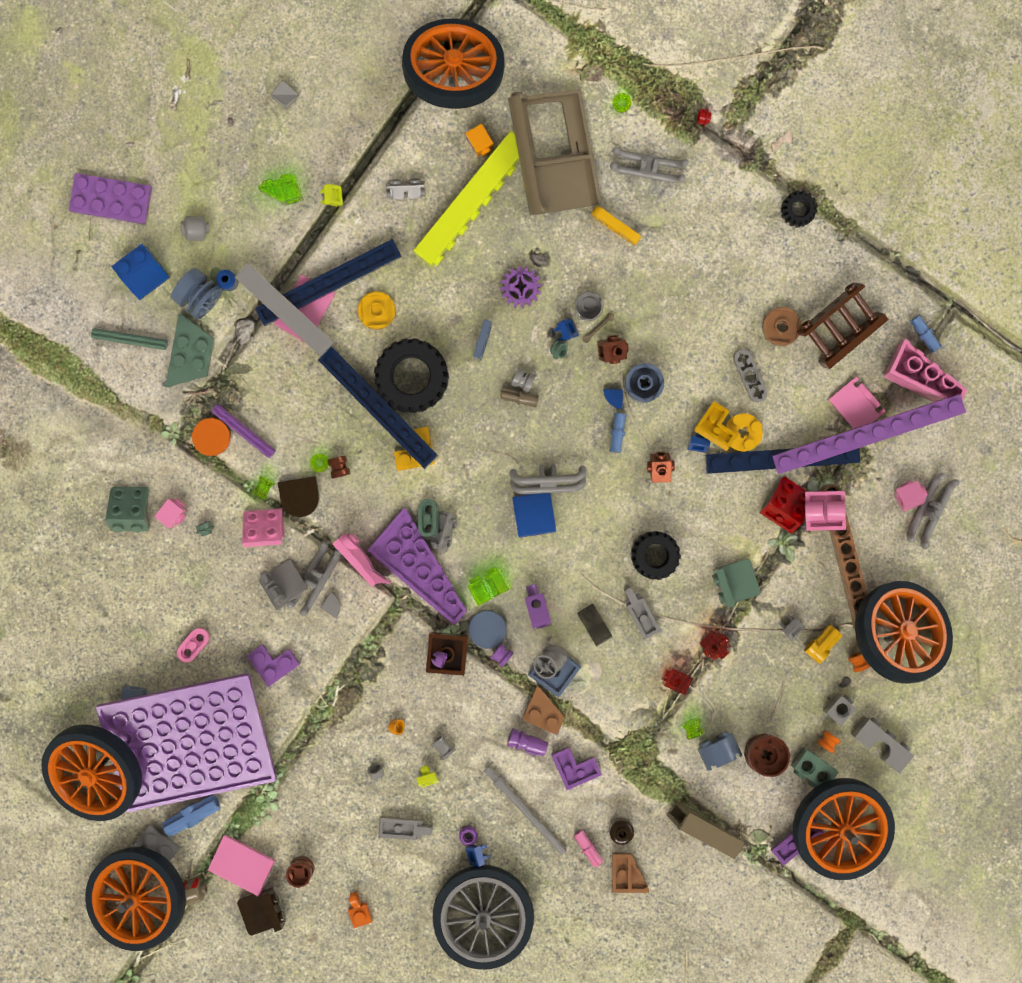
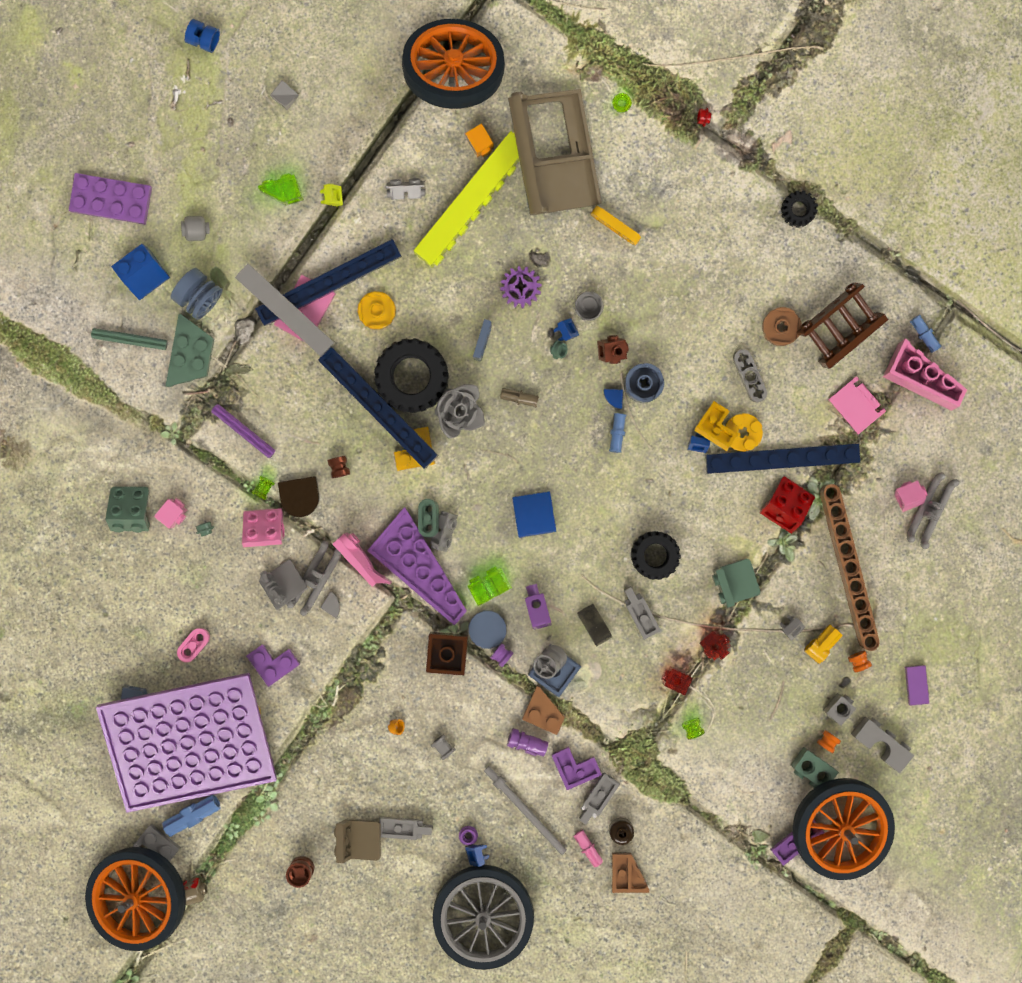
wheel [41,725,142,821] -> none
orange tile [192,418,231,456] -> none
bright pink tile [208,834,276,896] -> none
blue brick [216,270,239,291] -> none
dark brown bracket [237,887,286,936] -> none
clear neon green plate [310,453,329,473] -> none
orange plate [348,892,372,928] -> none
light grey hinge [368,763,384,781] -> none
neon yellow tile [416,765,439,788] -> none
medium lavender hinge [431,651,447,668] -> none
light grey piece [510,464,587,494] -> none
light grey wheel [511,368,536,393] -> none
dark tan hinge [583,313,614,343] -> none
light grey piece [610,147,689,183] -> none
copper brick [647,452,675,483] -> none
dark tan slope [667,799,744,859] -> none
sand blue brick [698,731,742,771] -> none
copper wheel [744,733,790,777] -> none
medium lavender plate [772,394,966,474] -> none
bright pink plate [805,491,846,531] -> none
wheel [855,581,953,684] -> none
none -> blue wheel [184,19,220,53]
none -> dark tan bracket [334,819,381,863]
none -> light grey brick [435,384,485,438]
none -> light grey hinge [579,772,620,824]
none -> medium lavender tile [905,665,929,706]

